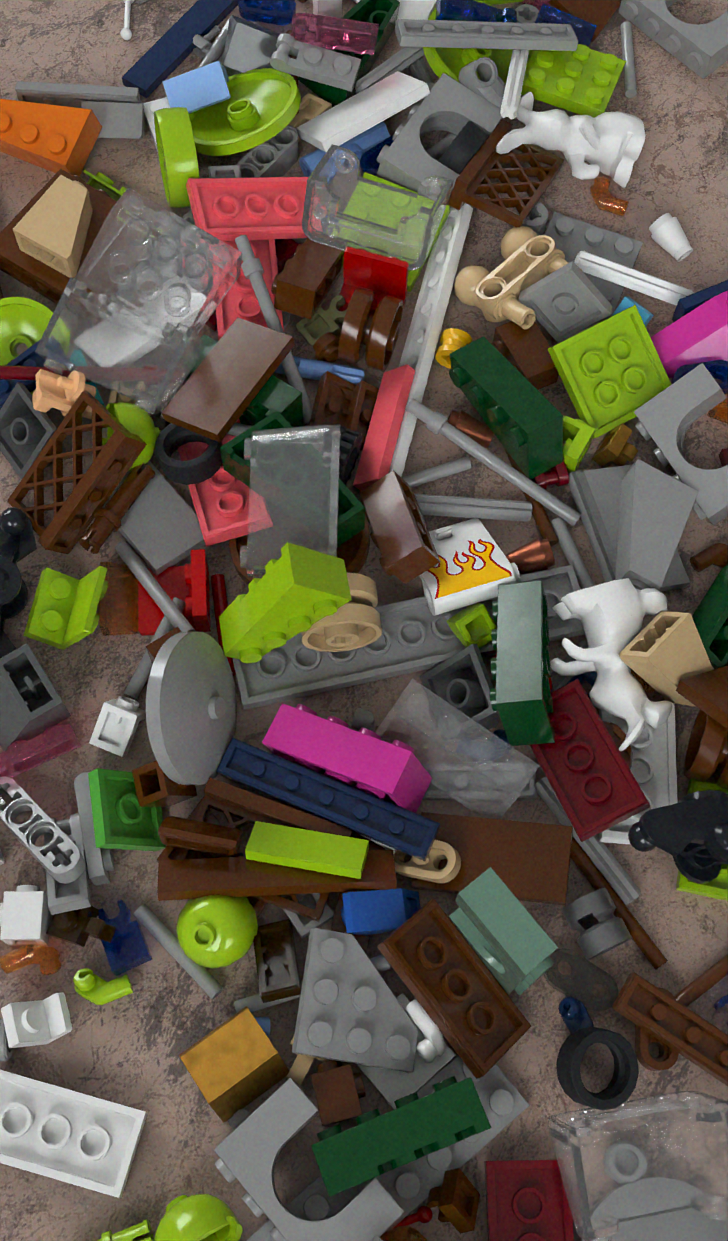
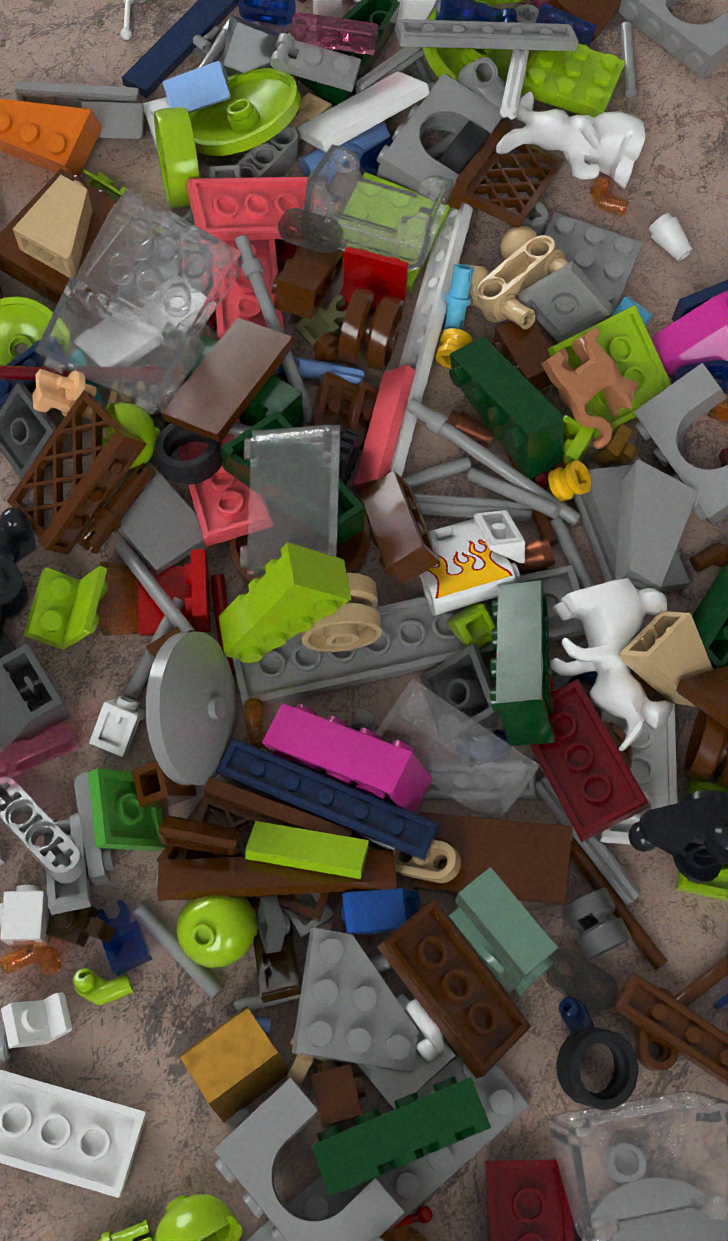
reddish brown tile [426,1168,480,1234] -> none
white axle [574,251,694,306] -> none
none -> clear orange arm [244,698,271,752]
none -> dark grey plate [257,895,290,954]
none -> clear smoke plate [278,208,344,253]
none -> medium azure pin [443,264,474,331]
none -> light grey bar [467,467,561,519]
none -> white slope [474,510,525,563]
none -> nougat animal [541,327,638,449]
none -> yellow wheel [548,460,591,502]

